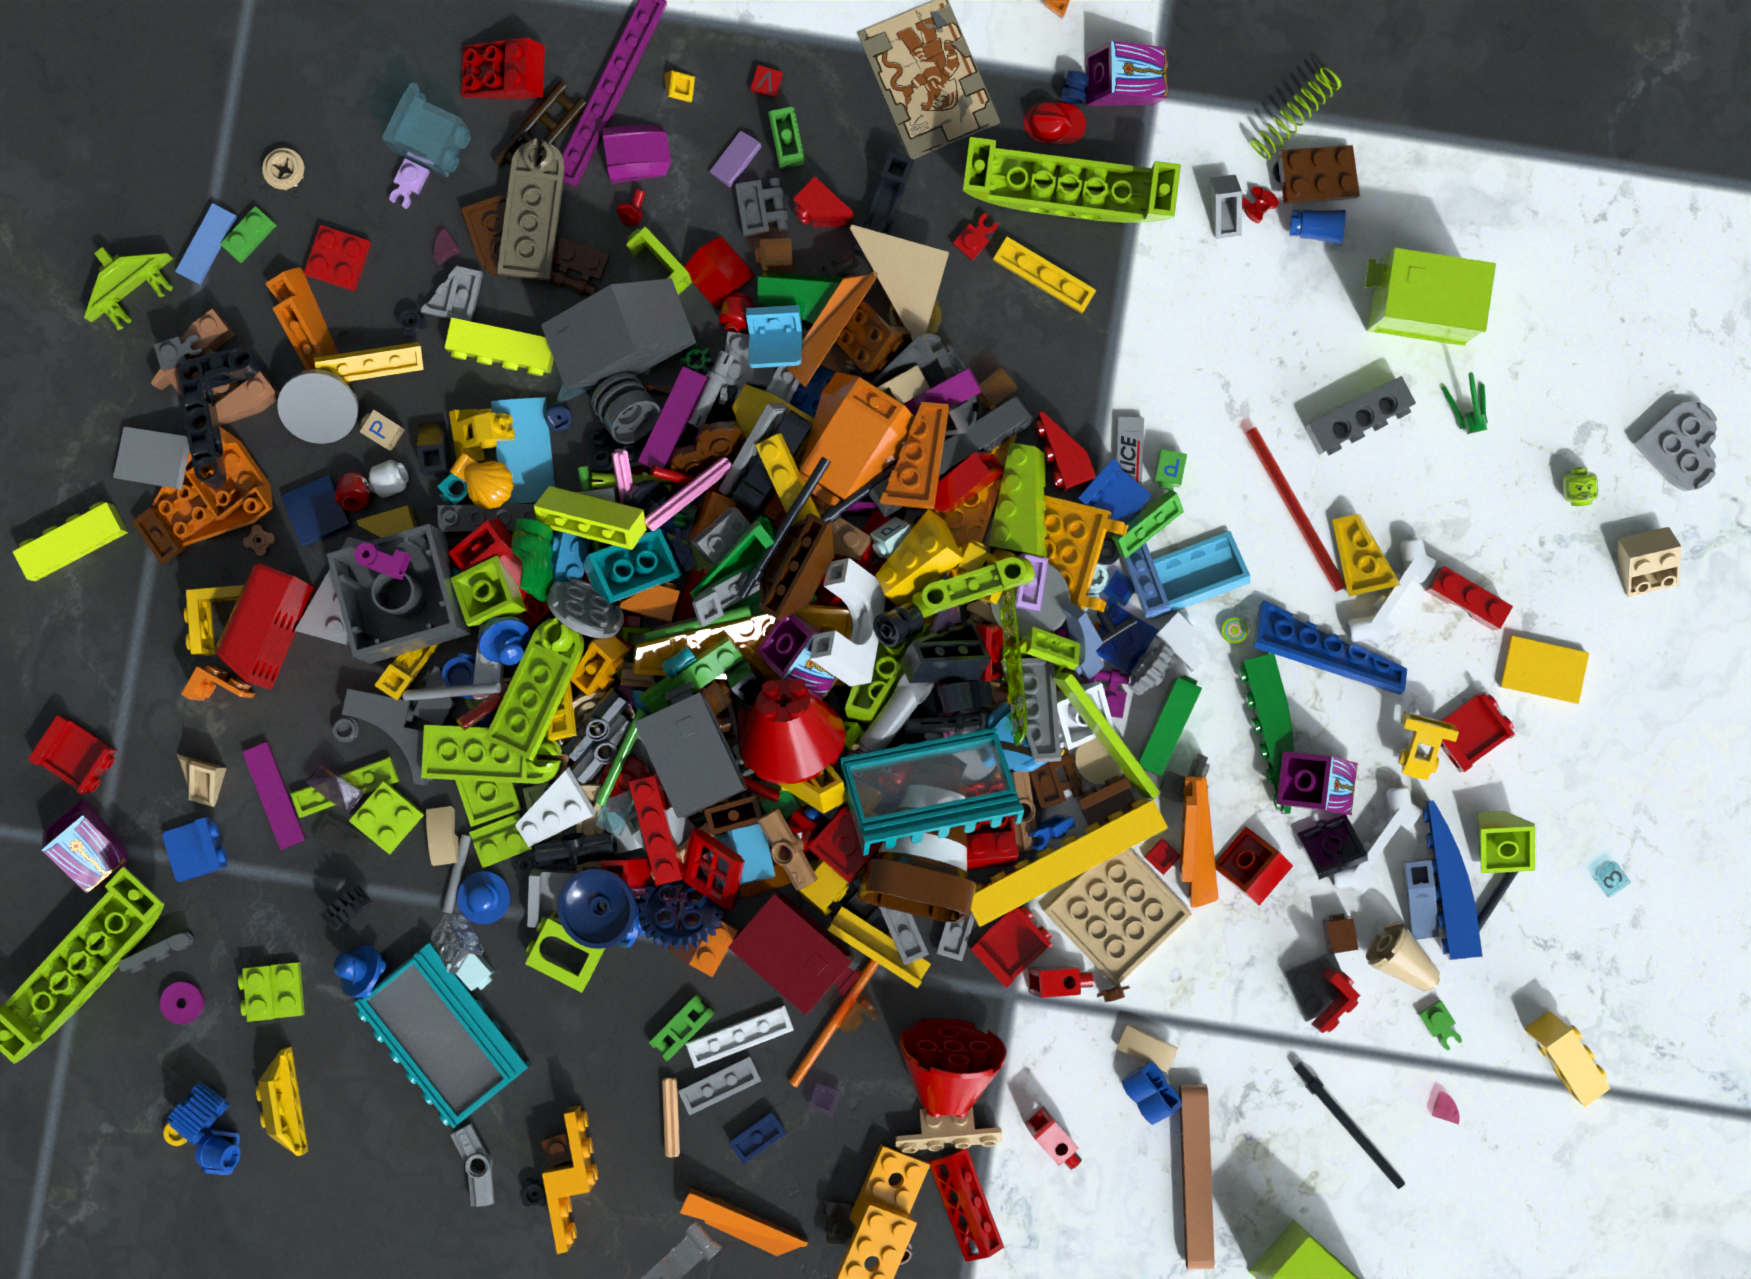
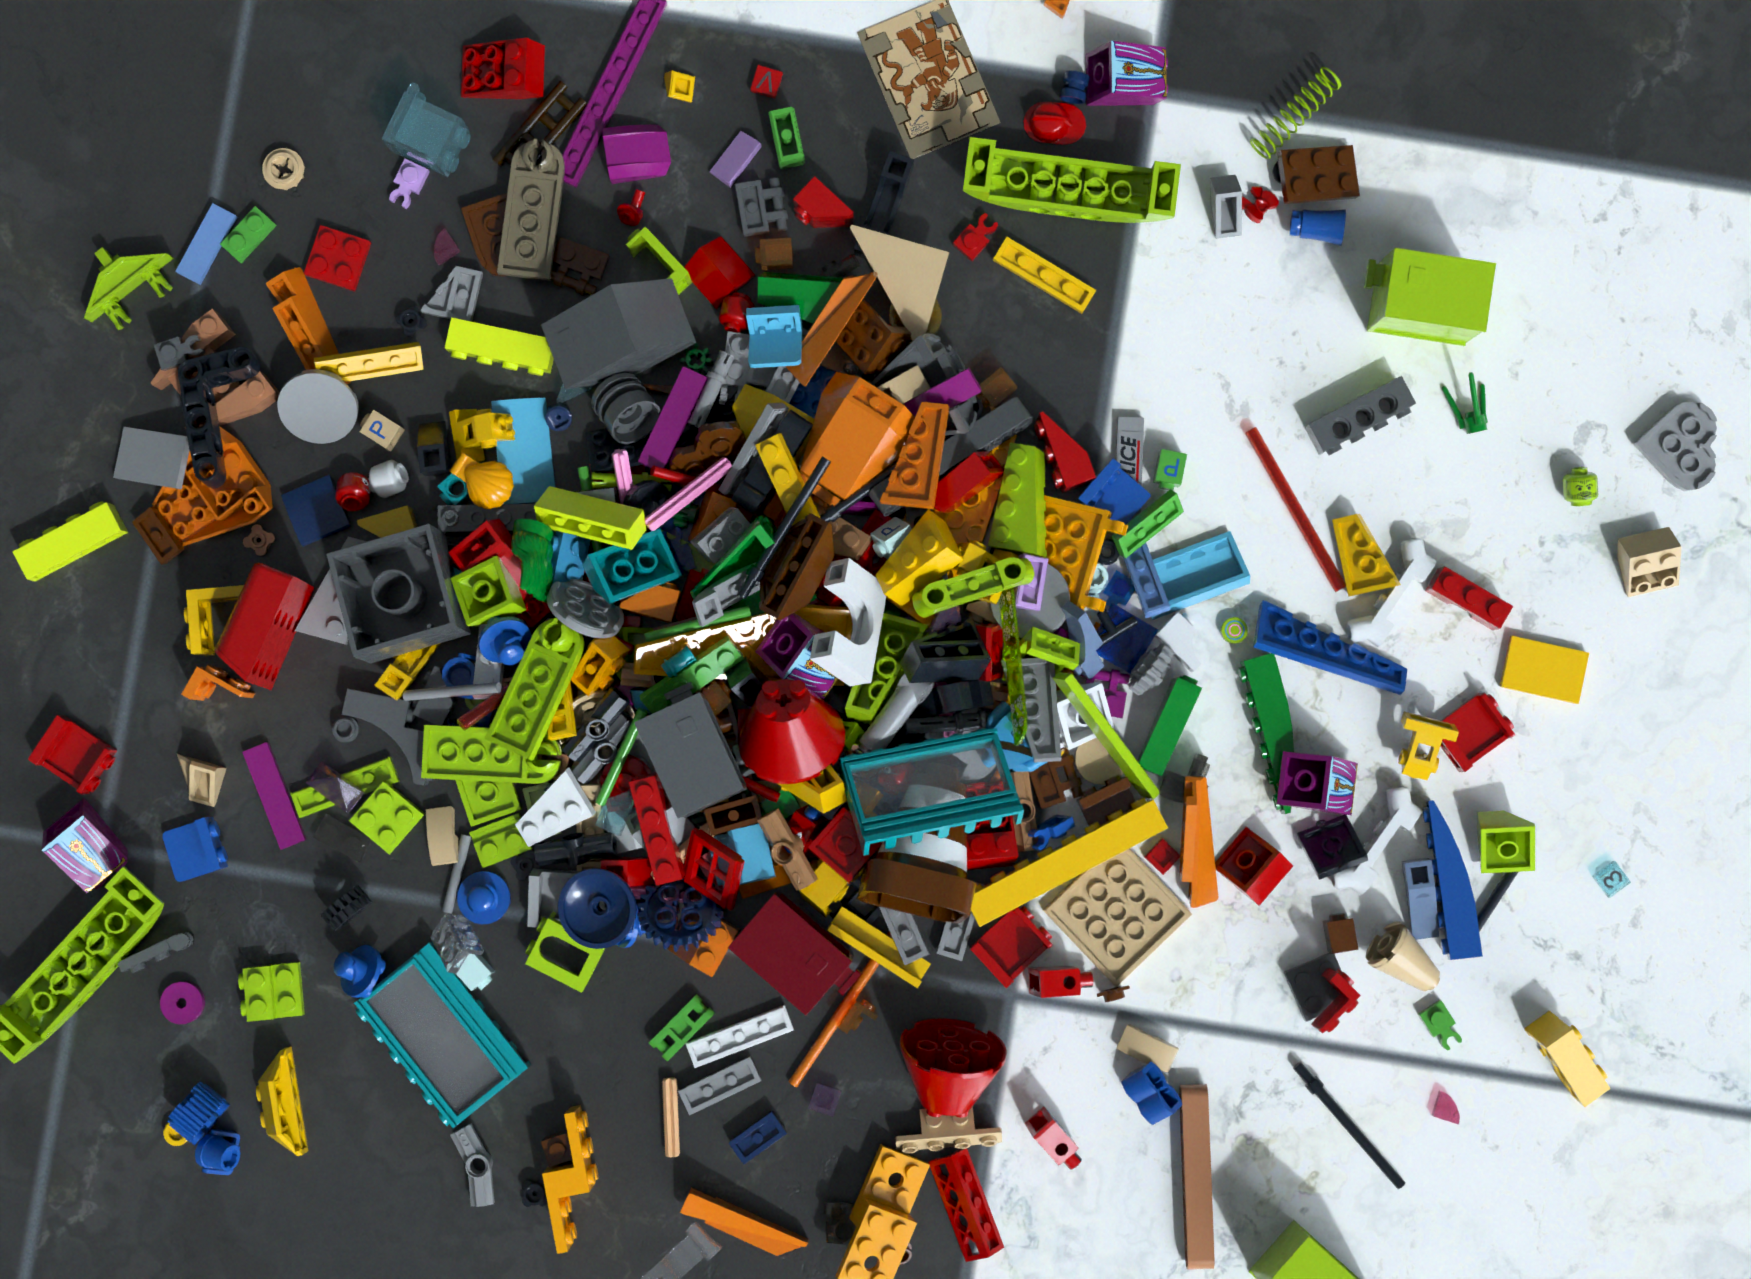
magenta leg [354,542,412,580] -> none
black wheel [873,602,924,647] -> none

